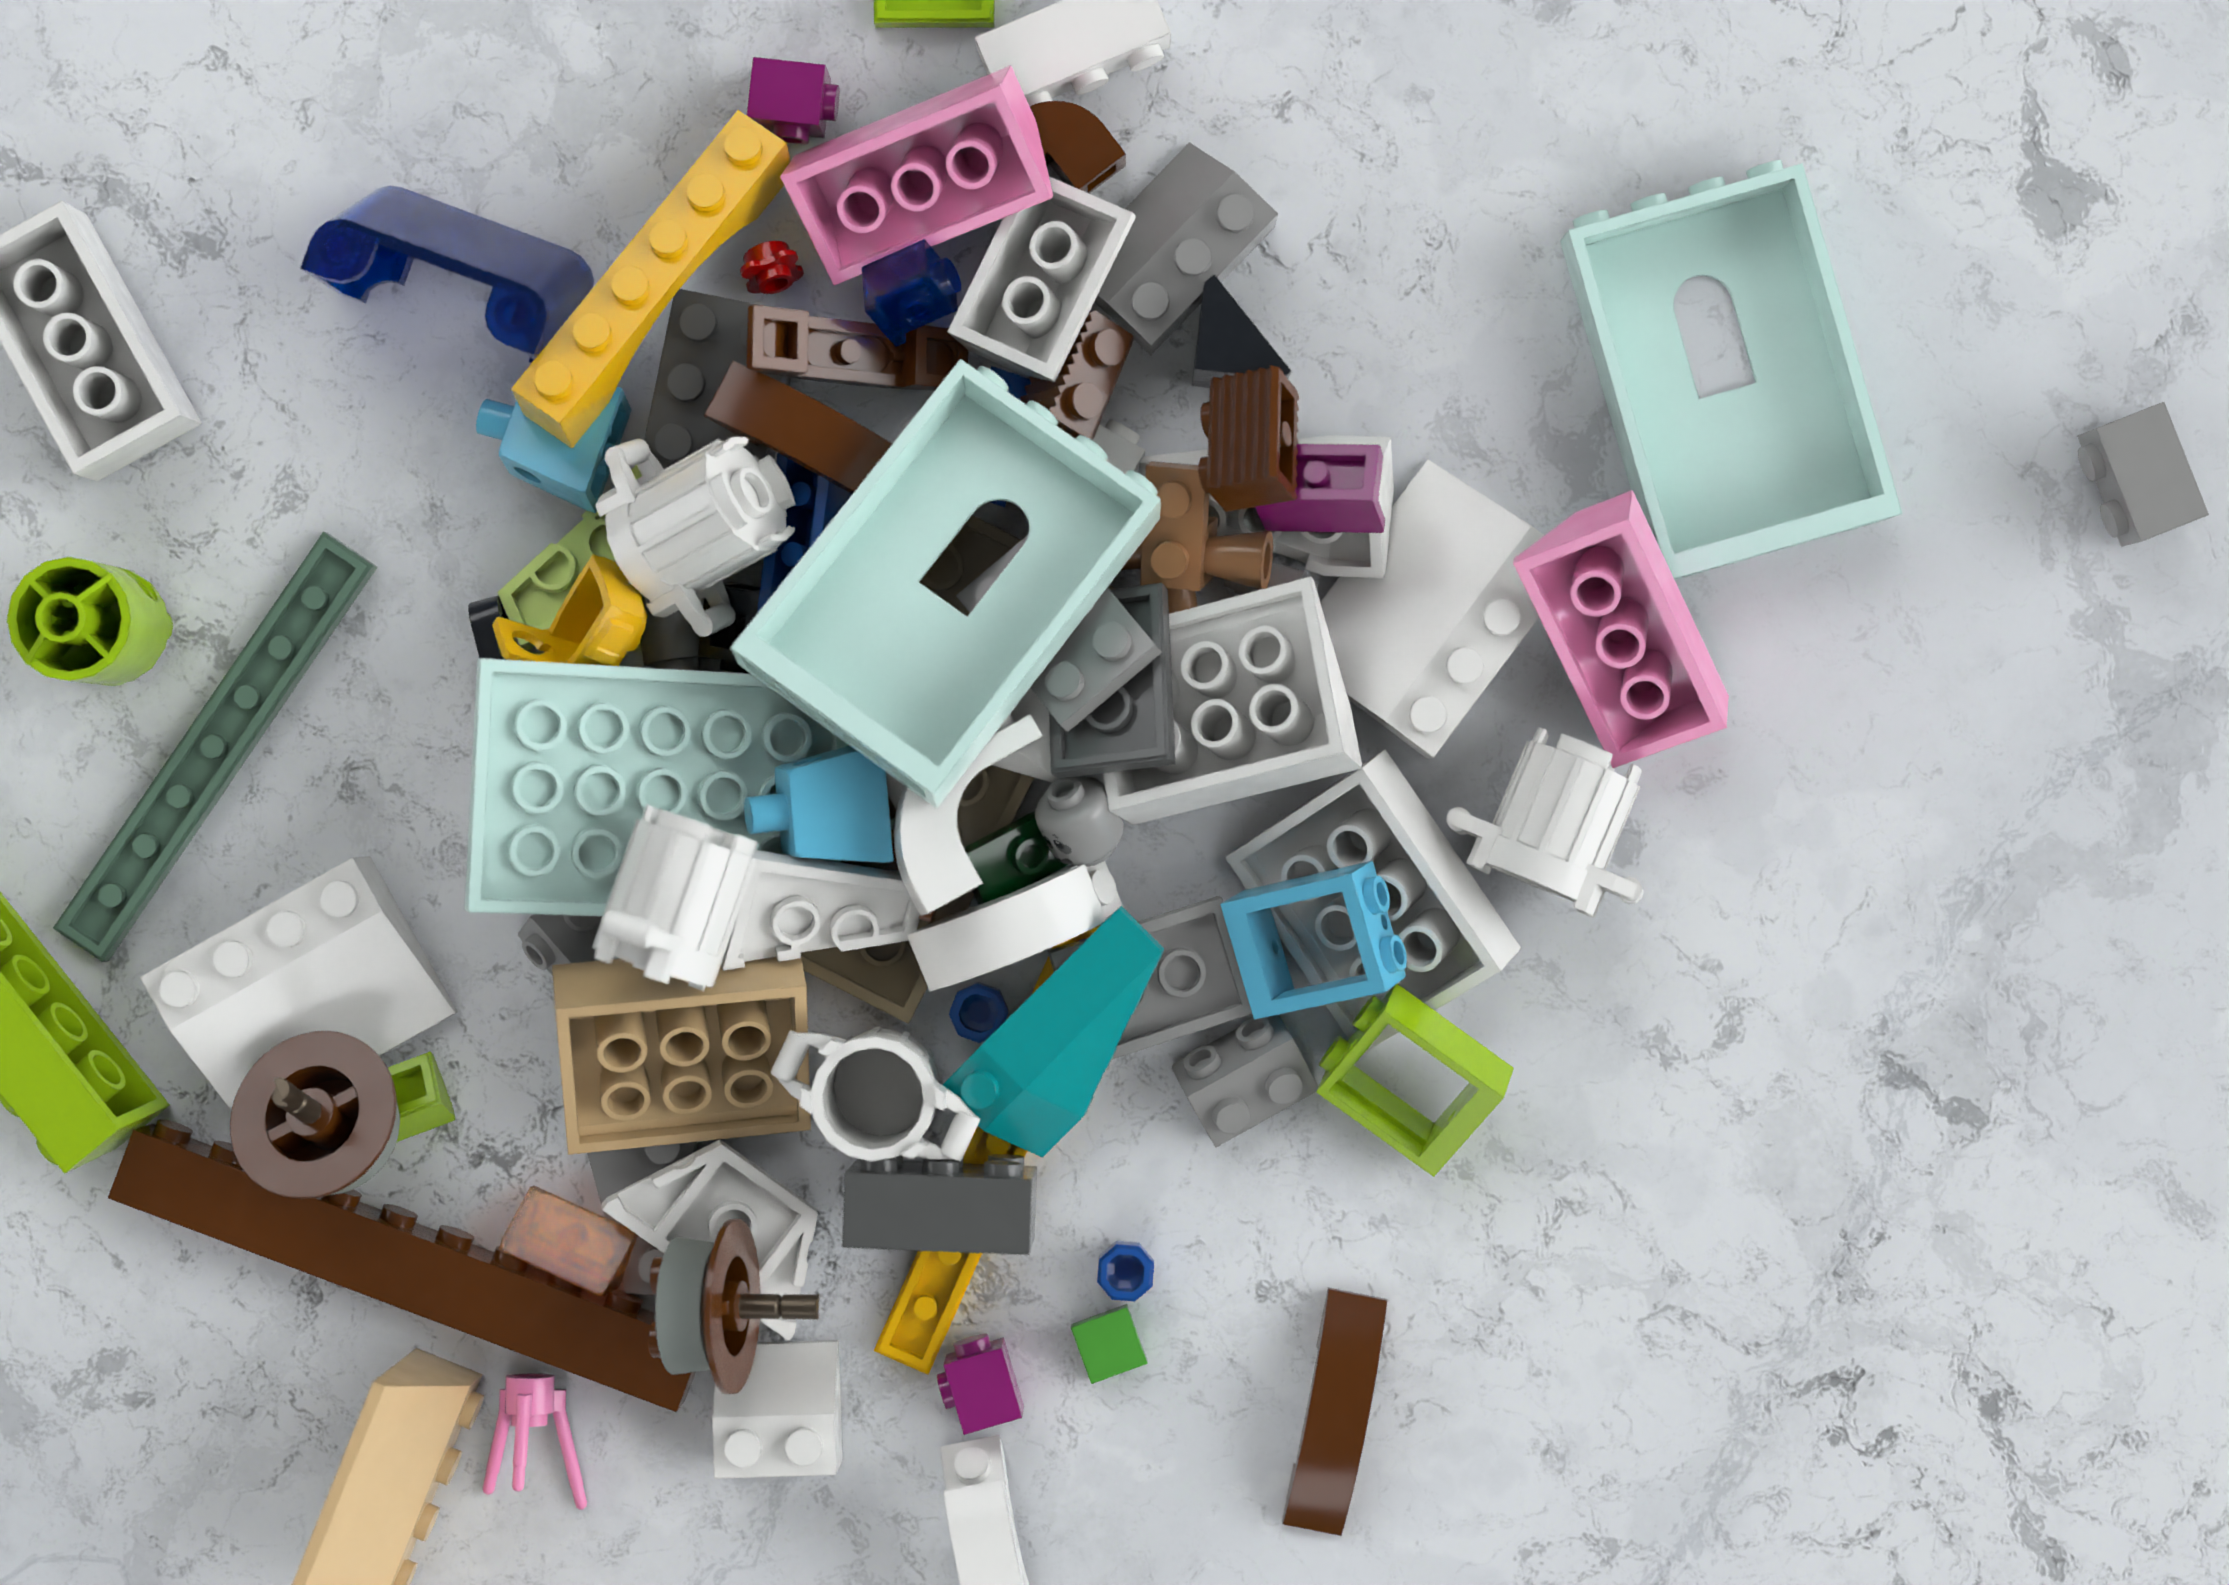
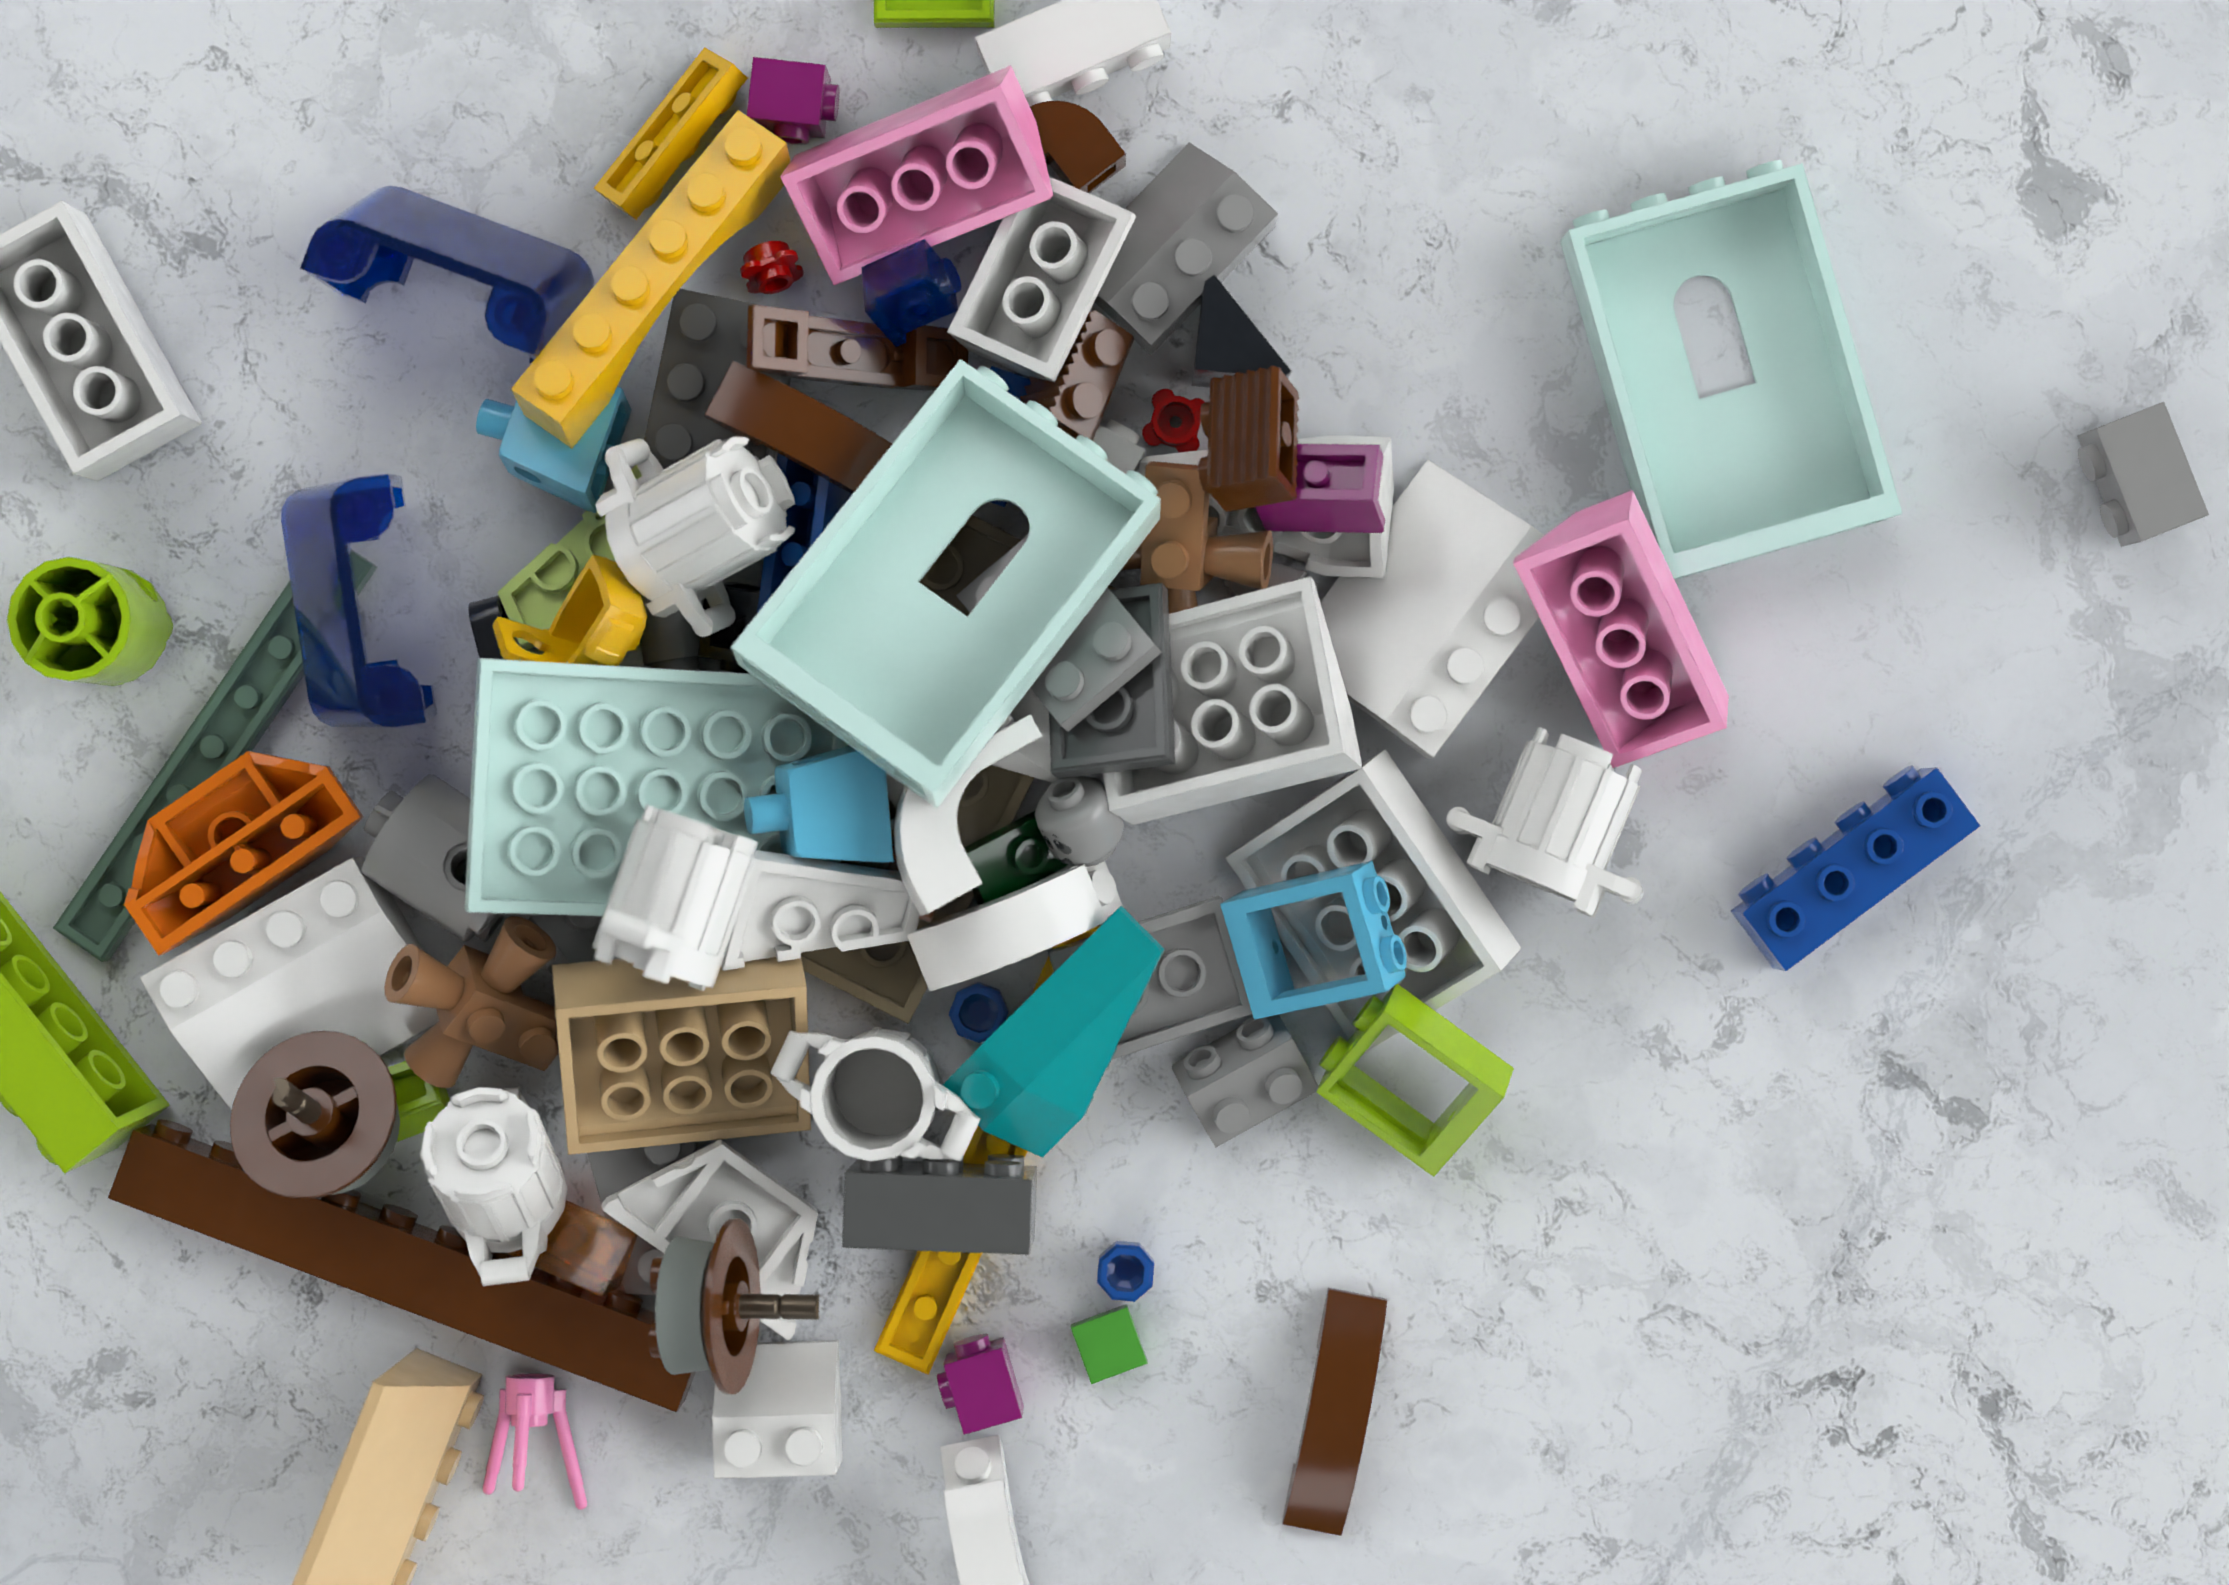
none -> orange wedge [124,751,363,956]
none -> clear blue windscreen [281,474,437,727]
none -> light grey cylinder [362,774,505,942]
none -> medium nougat brick [384,916,559,1088]
none -> white container [420,1086,568,1286]
none -> yellow plate [594,47,748,220]
none -> red plate [1142,389,1206,453]
none -> blue brick [1731,765,1981,971]

